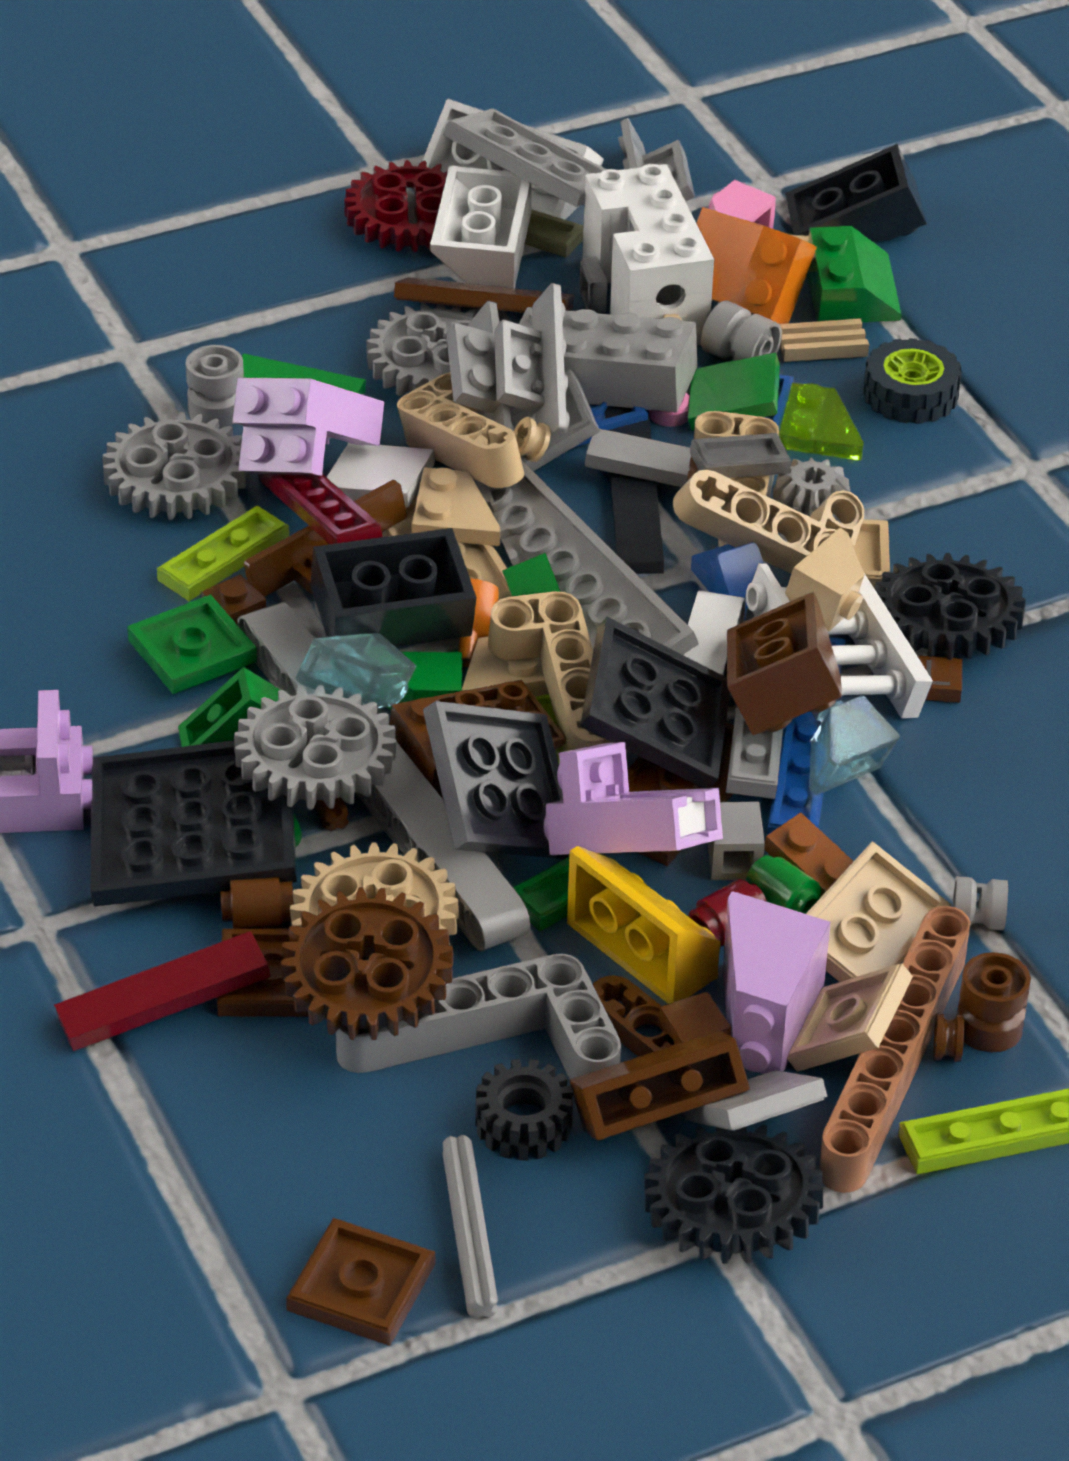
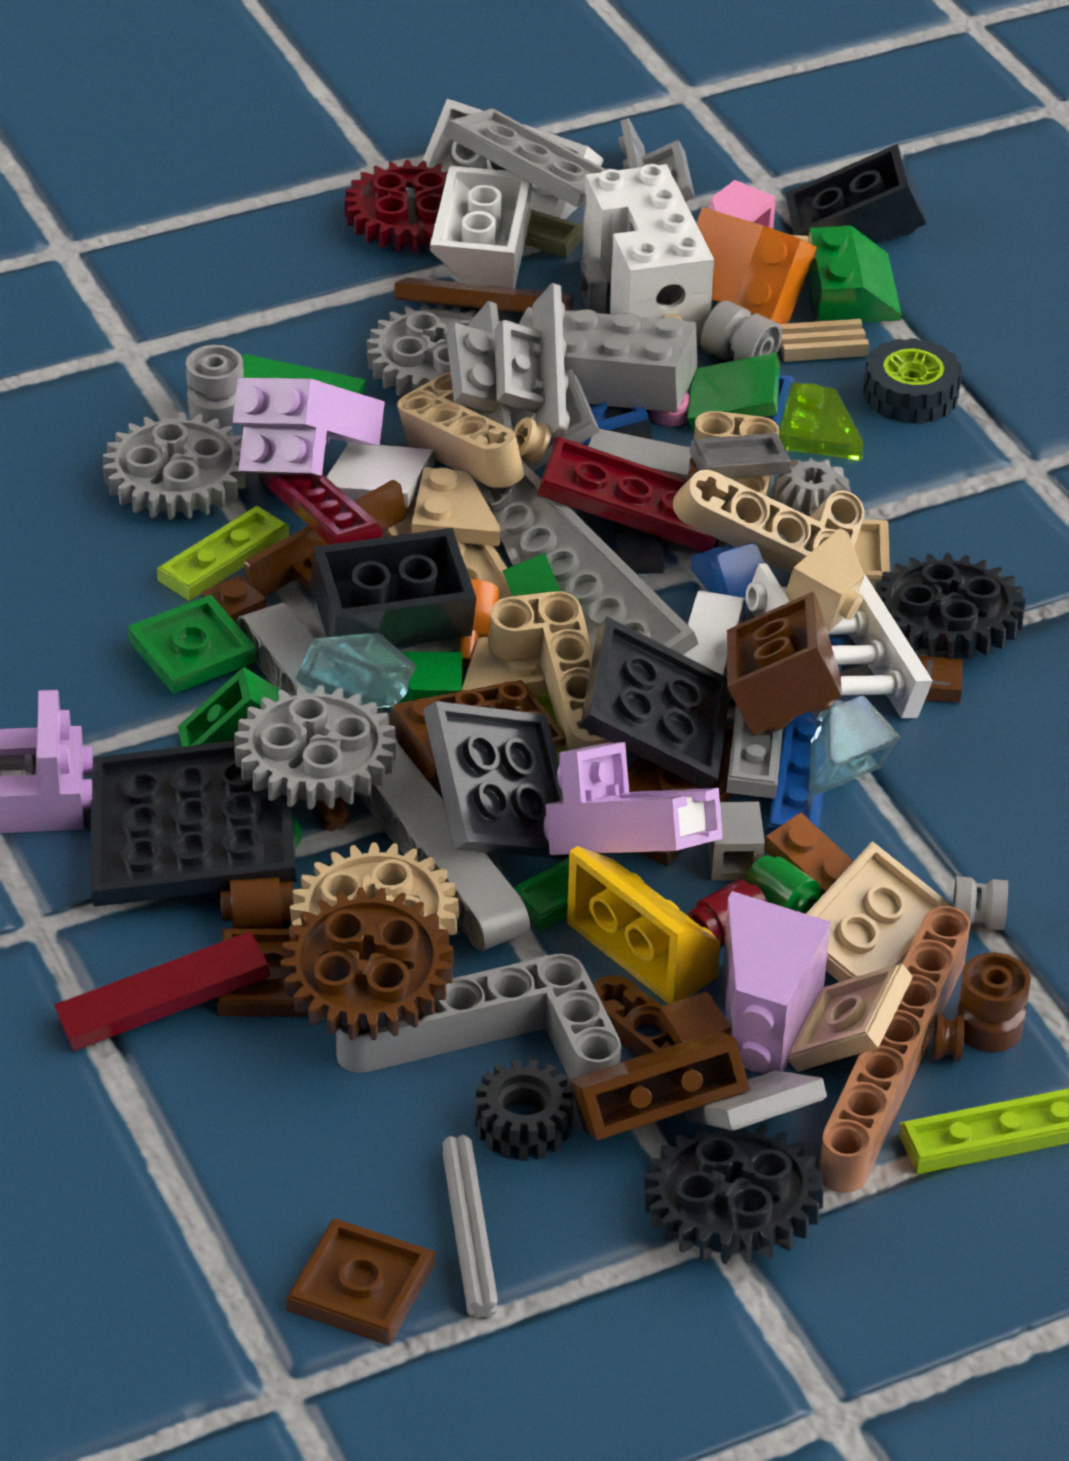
none -> dark red tile [537,437,716,552]

